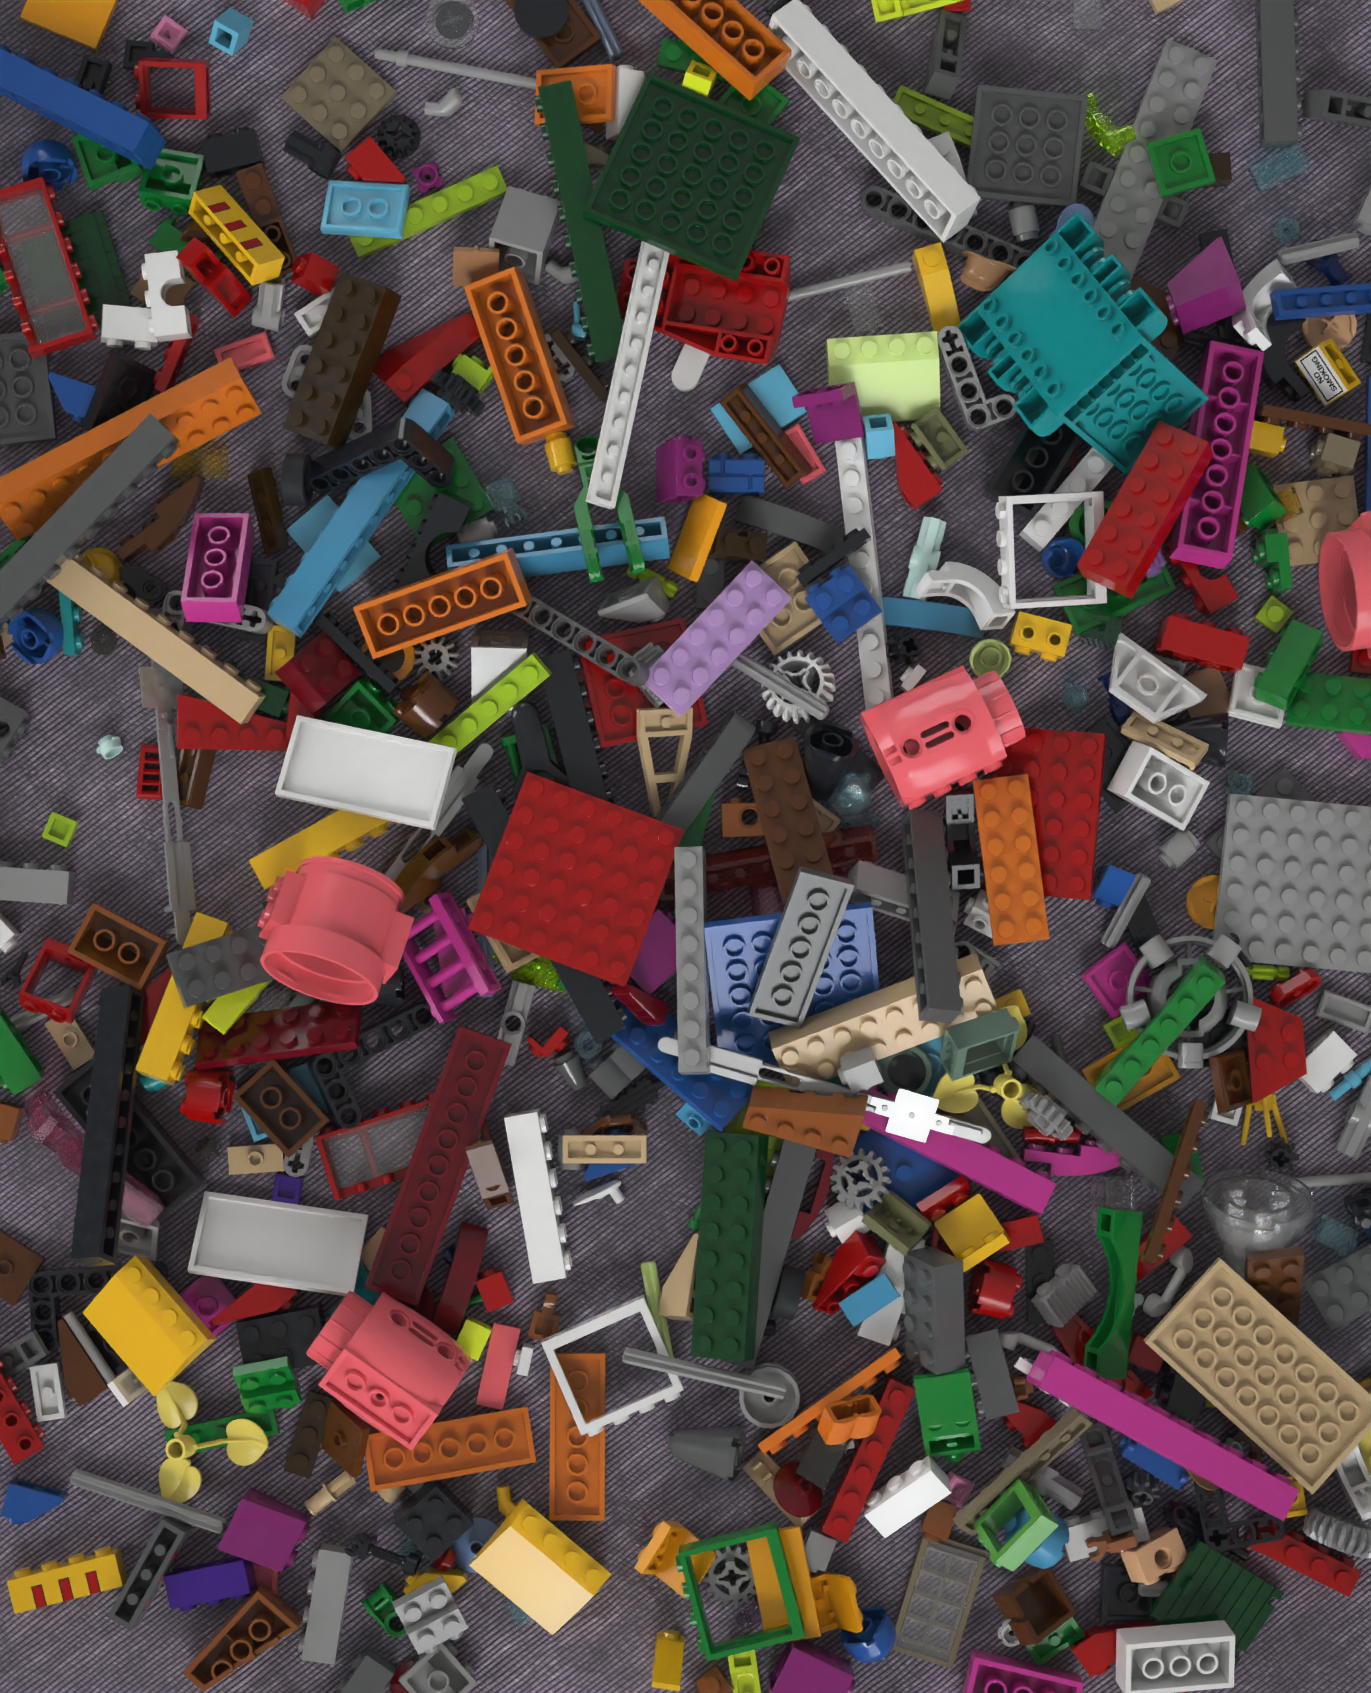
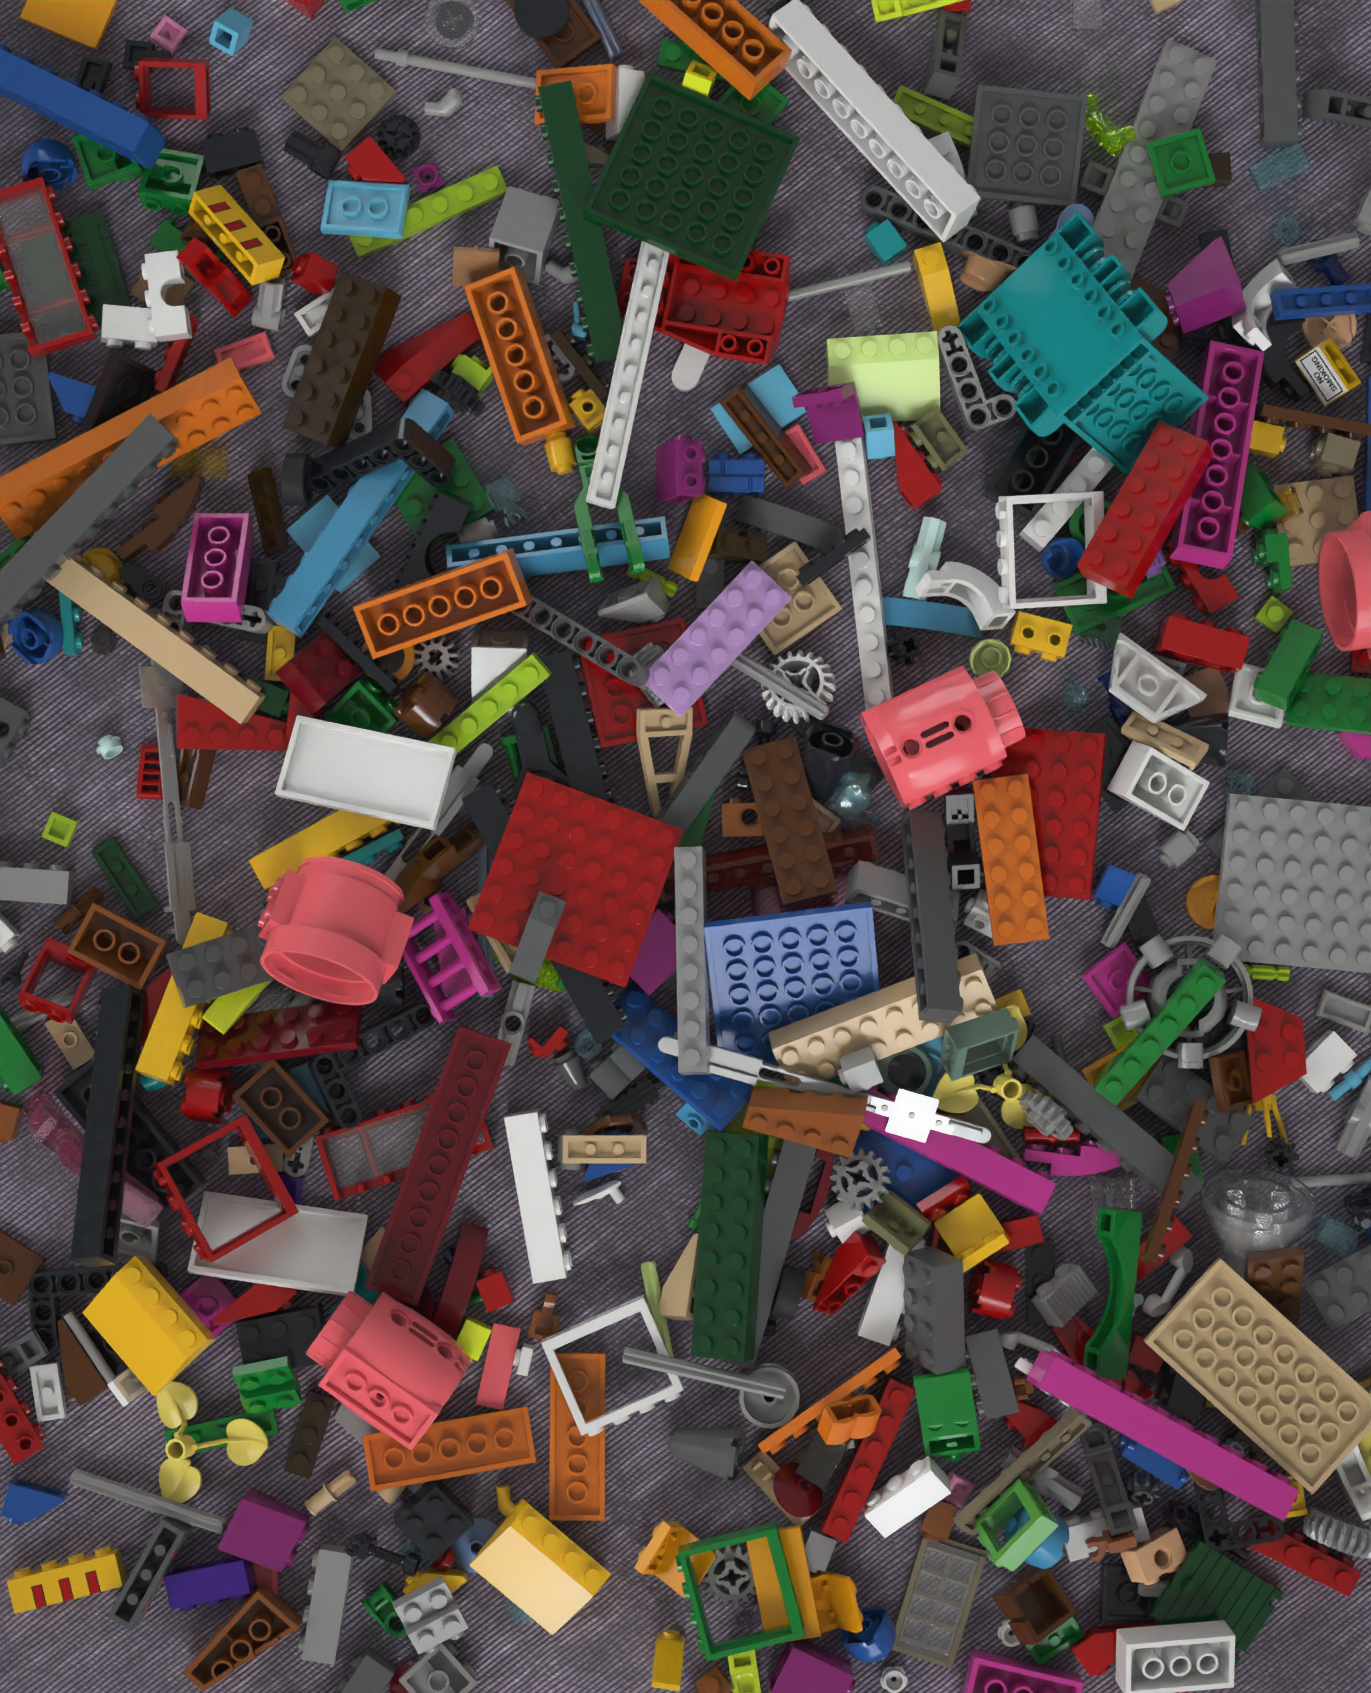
reddish brown plate [321,1399,370,1477] -> none
slope [465,1140,514,1210] -> none
dark red slope [611,985,669,1025] -> none
plate [747,866,855,1028] -> none
blue plate [805,565,882,644] -> none
dark azure tile [838,1272,901,1327] -> none
white plate [899,664,927,692] -> none
black hand [1229,933,1251,967] -> none
red plate [1269,968,1322,1009] -> none
none -> reddish brown axle [53,886,104,934]
none -> dark green tile [91,836,160,921]
none -> red window [153,1115,299,1263]
none -> teal plate [341,829,407,866]
none -> dark grey slope [509,891,567,983]
none -> yellow brick [569,388,606,434]
none -> teal brick [864,219,907,267]
none -> white plate [880,1666,908,1693]
none -> dark grey plate [1133,1054,1255,1164]

